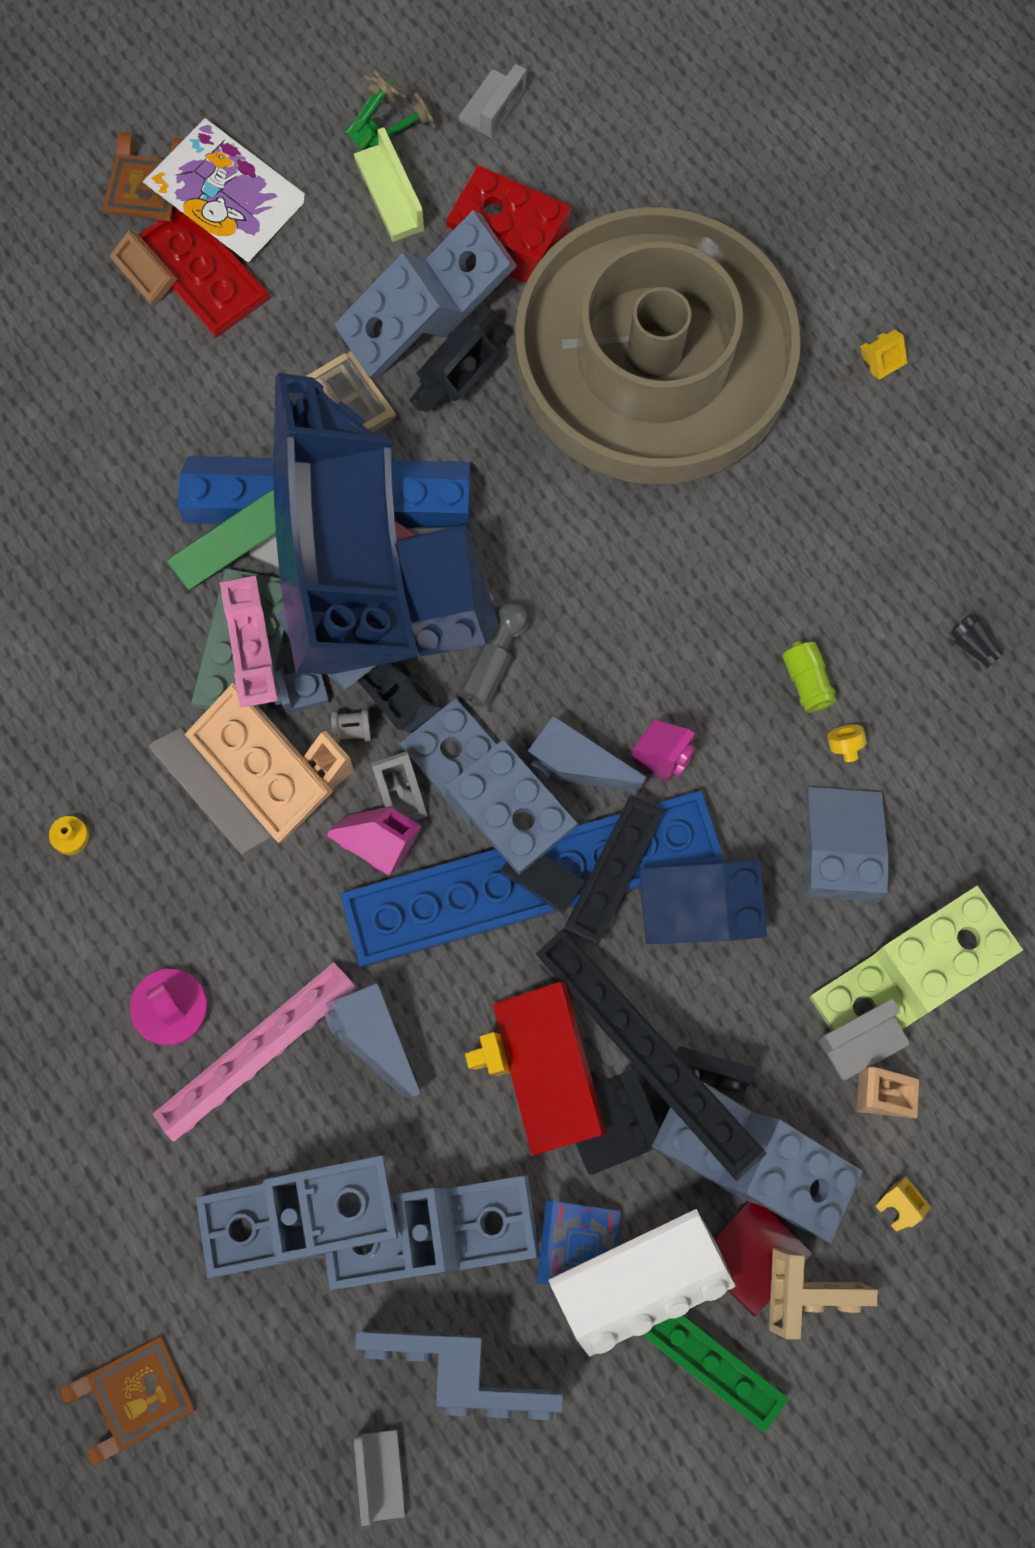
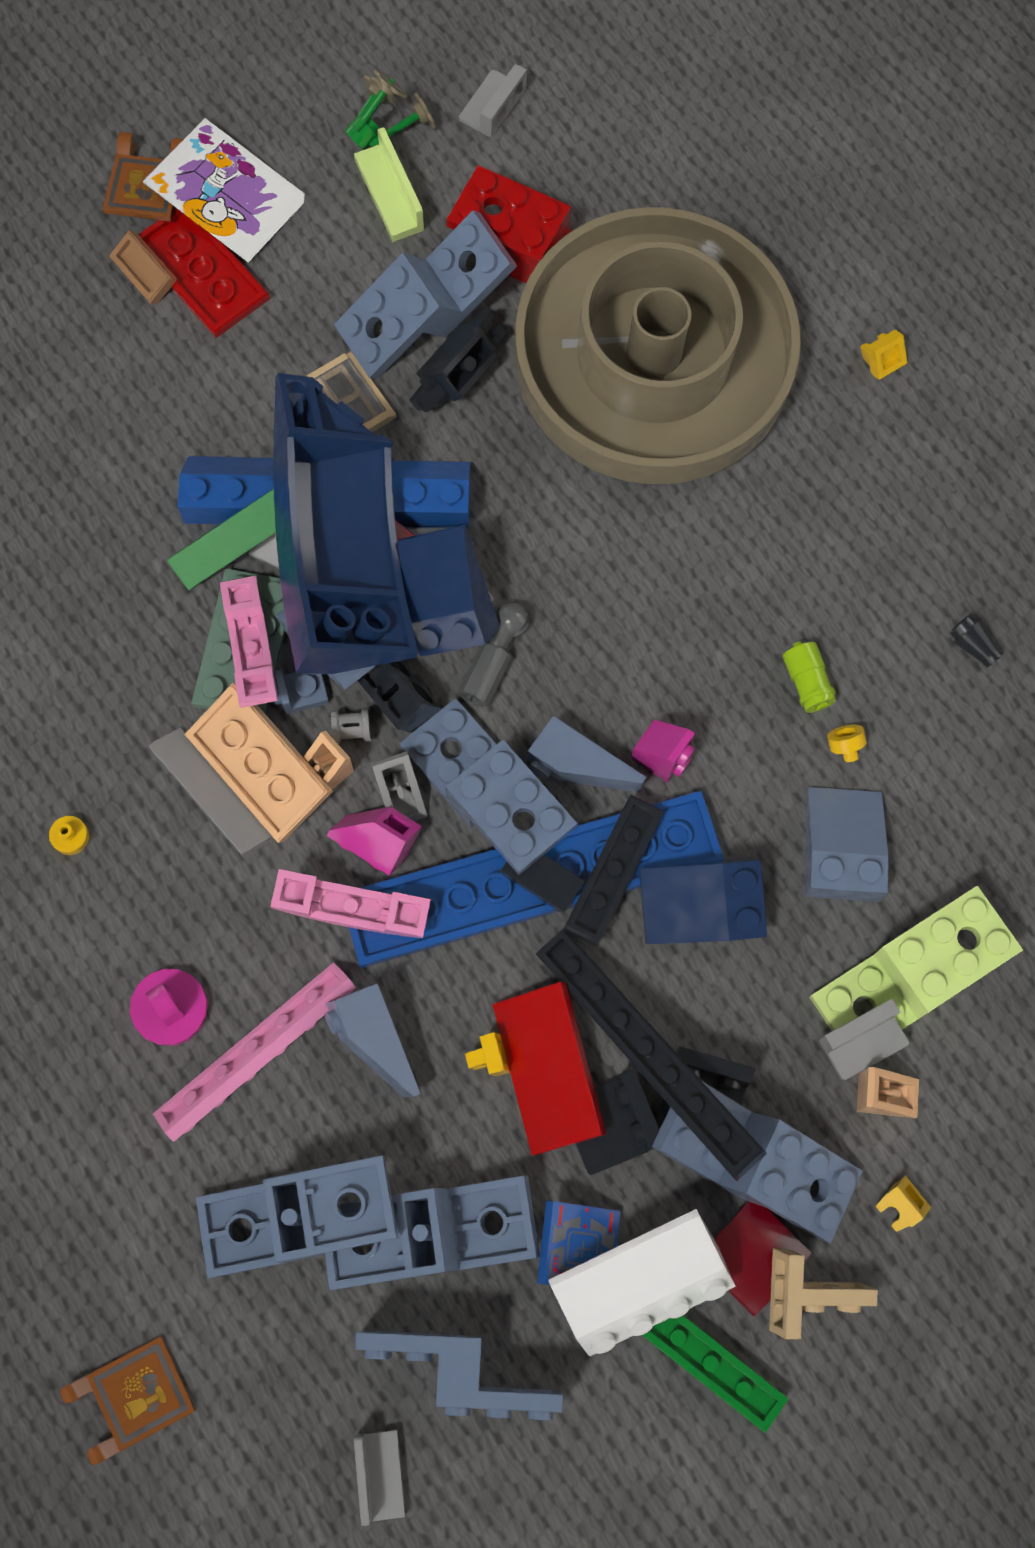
none -> bright pink slope [270,869,431,938]

